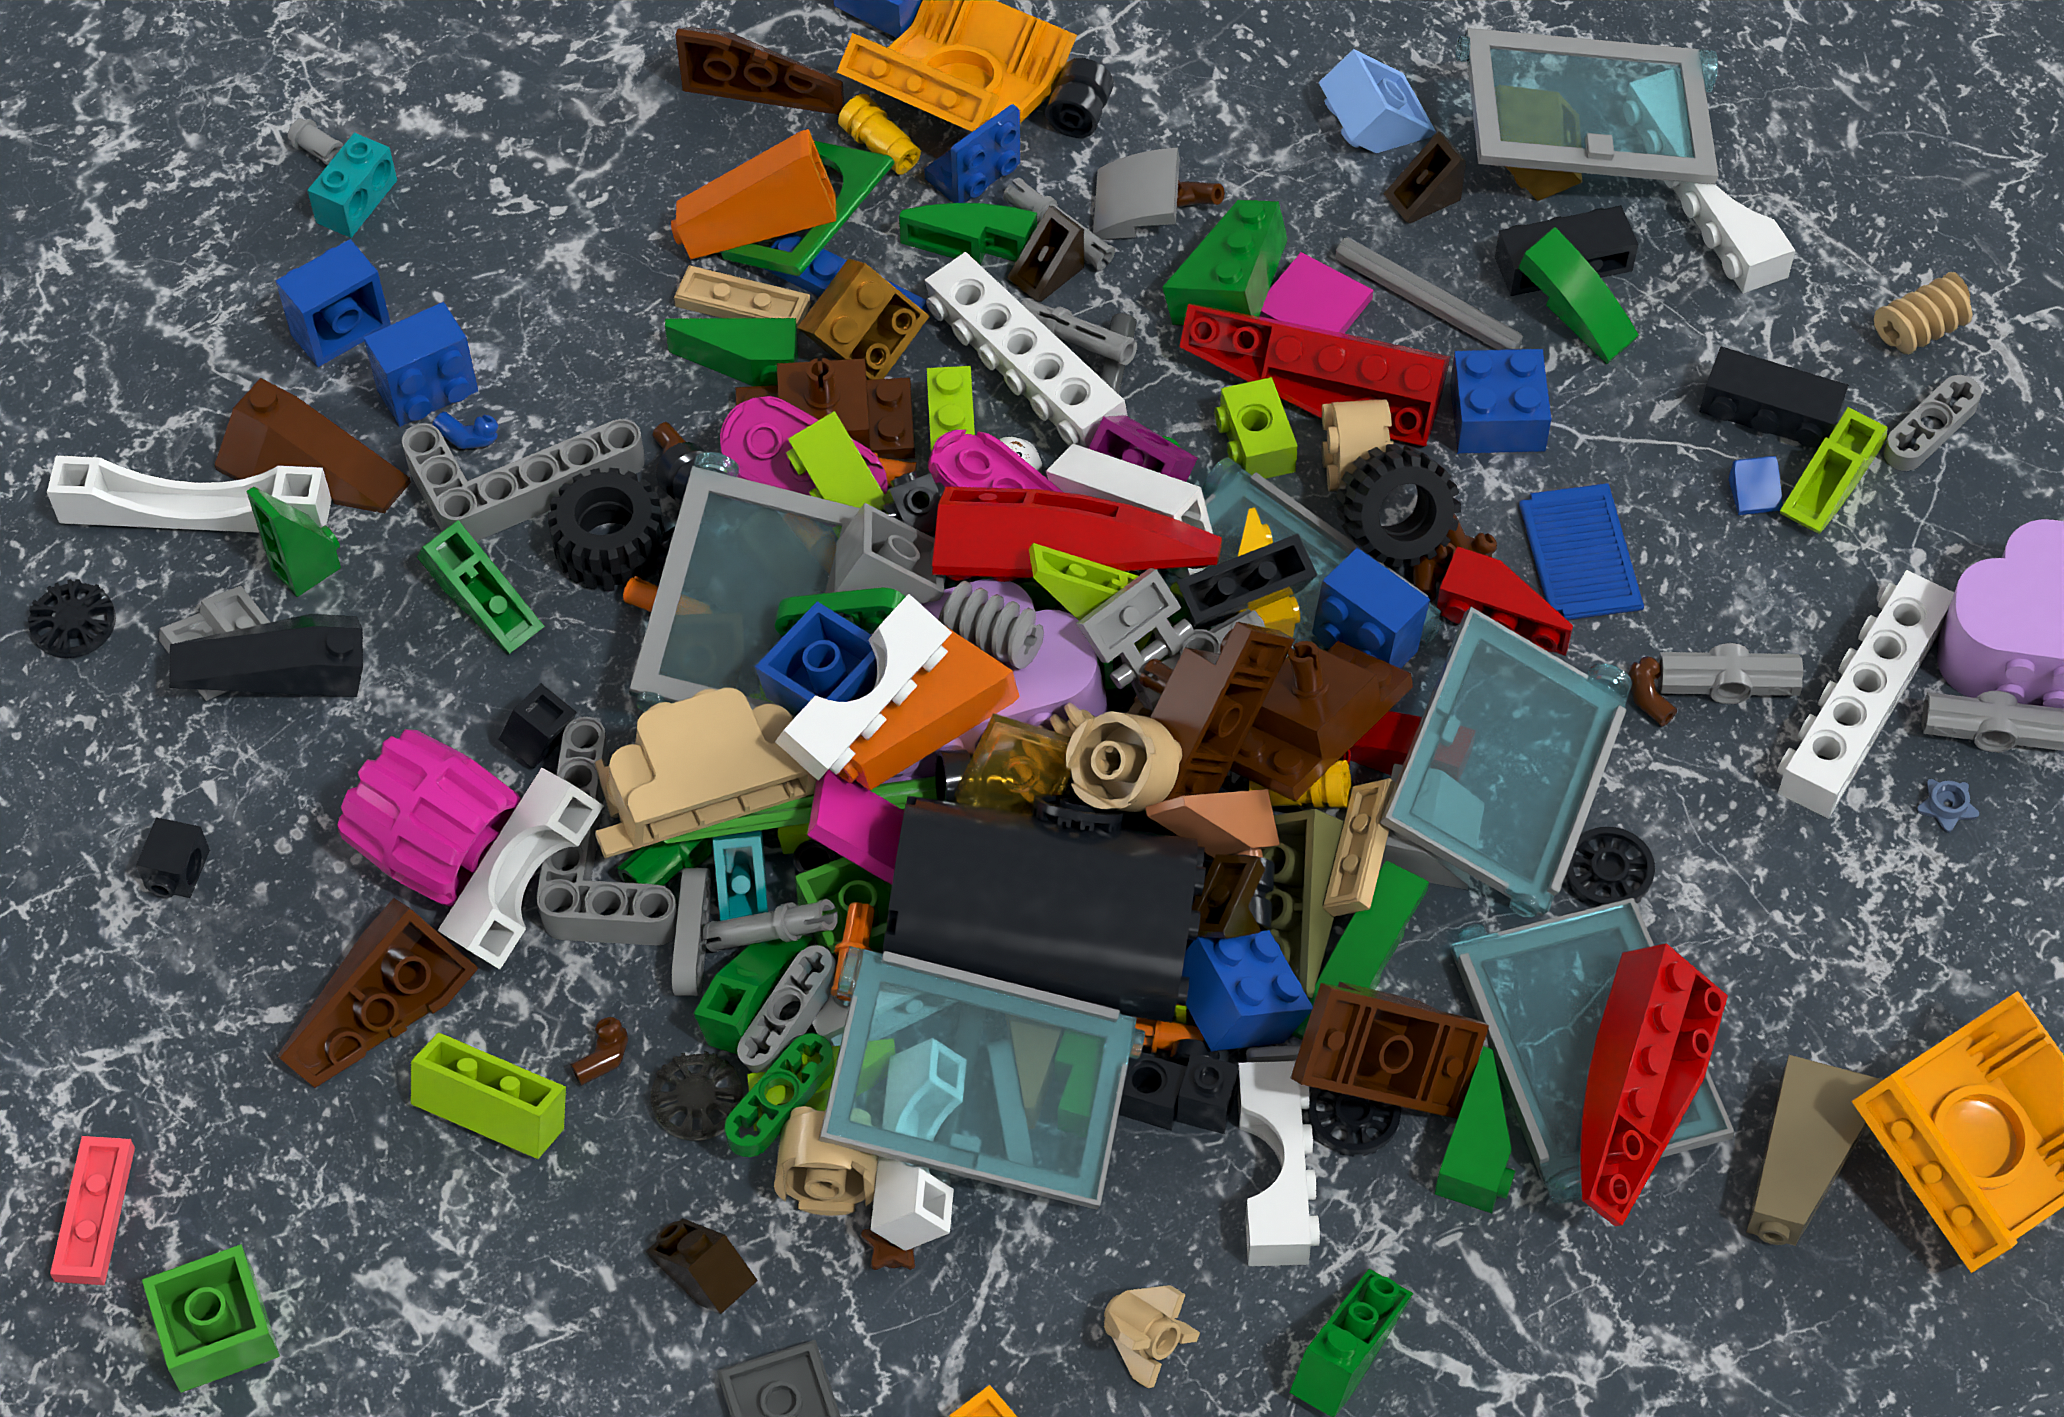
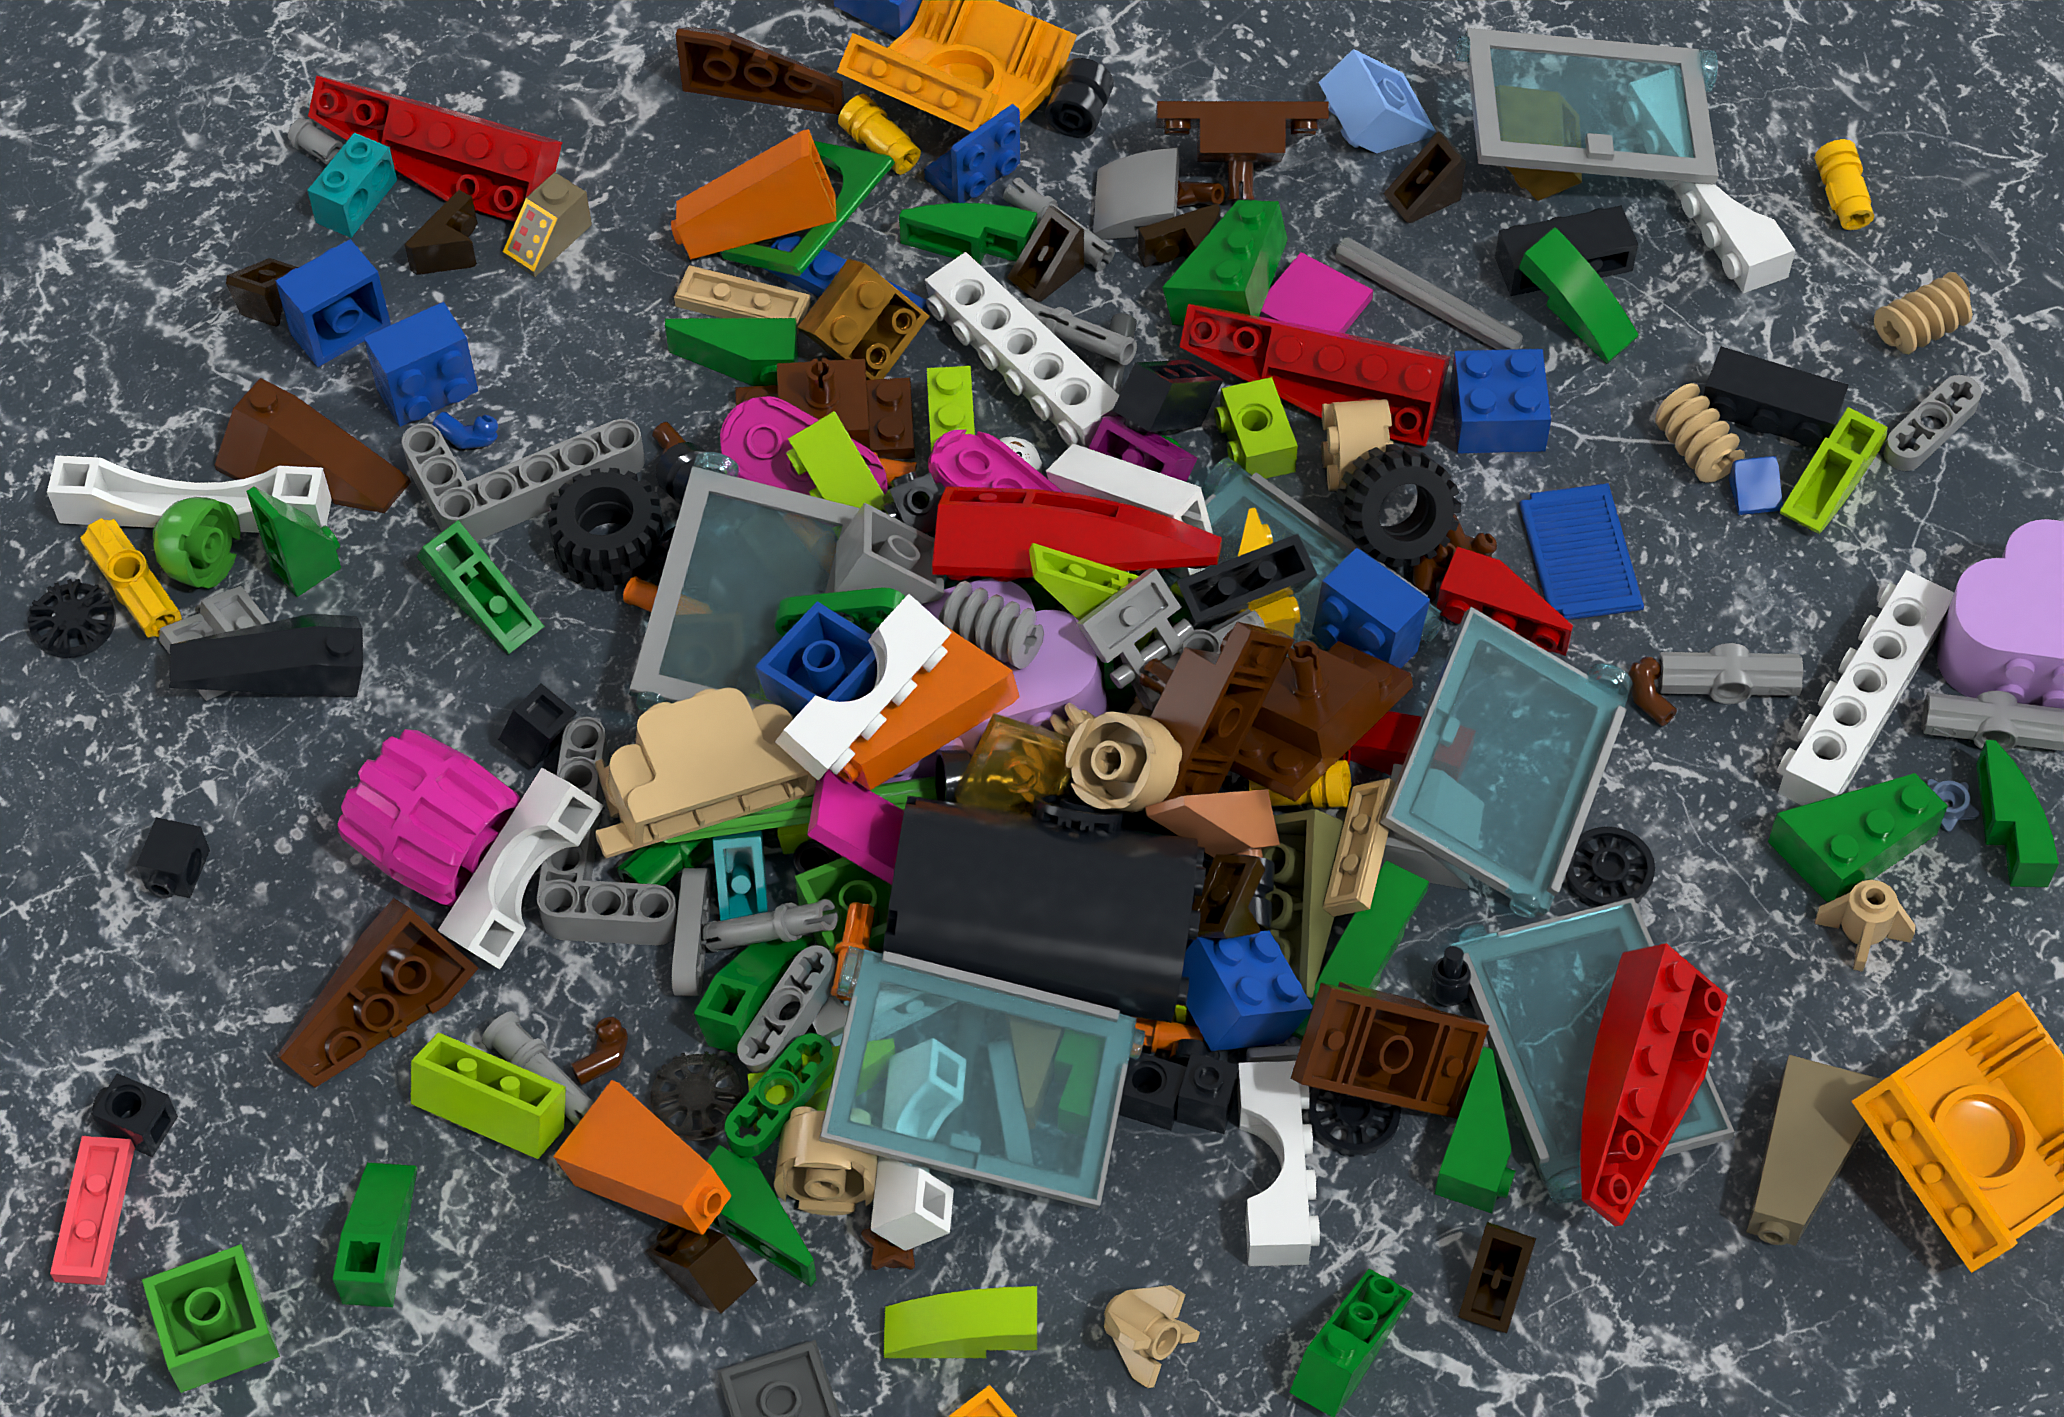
none -> yellow piece [80,518,182,638]
none -> black brick [91,1073,178,1157]
none -> bright green cylinder [153,497,240,588]
none -> dark brown slope [226,258,299,327]
none -> red wedge [308,76,562,222]
none -> green slope [333,1162,417,1308]
none -> dark brown slope [404,190,478,275]
none -> light grey pin [482,1011,594,1126]
none -> dark tan slope [503,172,592,277]
none -> orange slope [553,1080,732,1235]
none -> green slope [706,1145,817,1287]
none -> lime slope [884,1286,1038,1358]
none -> black brick [1112,359,1223,435]
none -> dark brown slope [1138,203,1221,268]
none -> reddish brown brick [1155,101,1329,201]
none -> black cylinder [1430,946,1471,1006]
none -> dark brown slope [1458,1222,1536,1333]
none -> tan piece [1655,383,1745,483]
none -> green wedge [1768,773,1948,903]
none -> yellow axle [1814,139,1874,230]
none -> tan brick [1815,878,1916,971]
none -> green slope [1976,740,2059,887]

